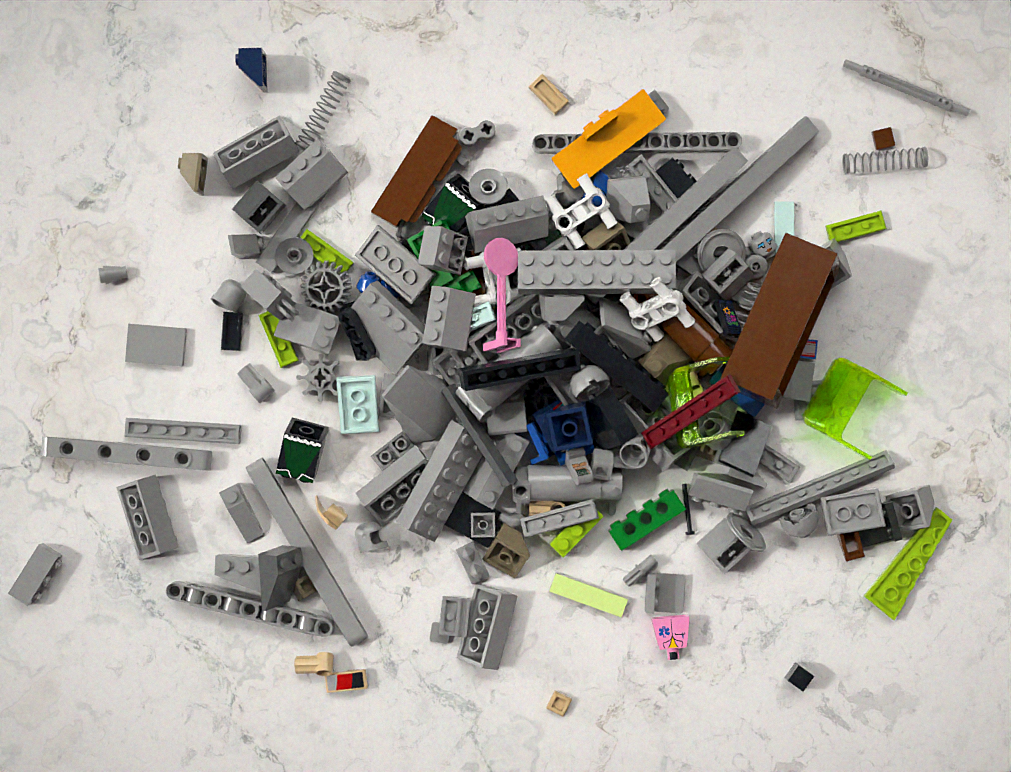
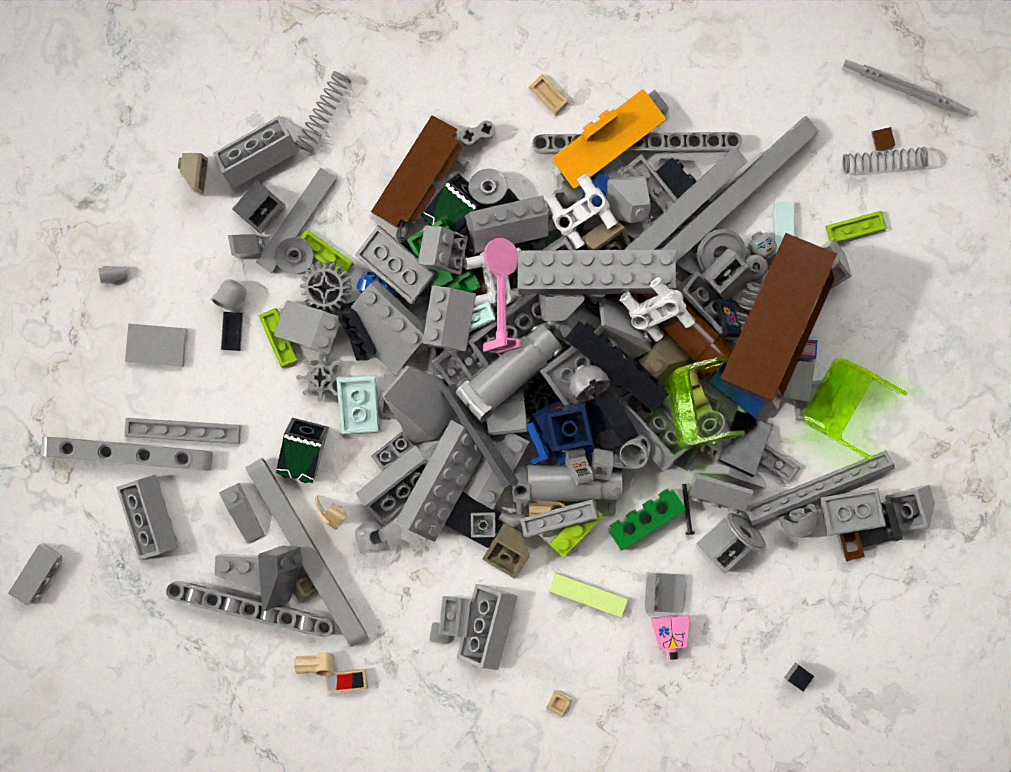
dark blue slope [235,48,267,93] -> none
light grey piece [237,363,275,403] -> none
light grey brick [241,269,300,321] -> none
light grey slope [275,139,348,211] -> none
light grey tile [456,541,490,584] -> none
black brick [458,348,581,391] -> none
light grey axle [623,554,658,586] -> none
dark red tile [641,375,740,450] -> none
lime wing [863,507,952,620] -> none

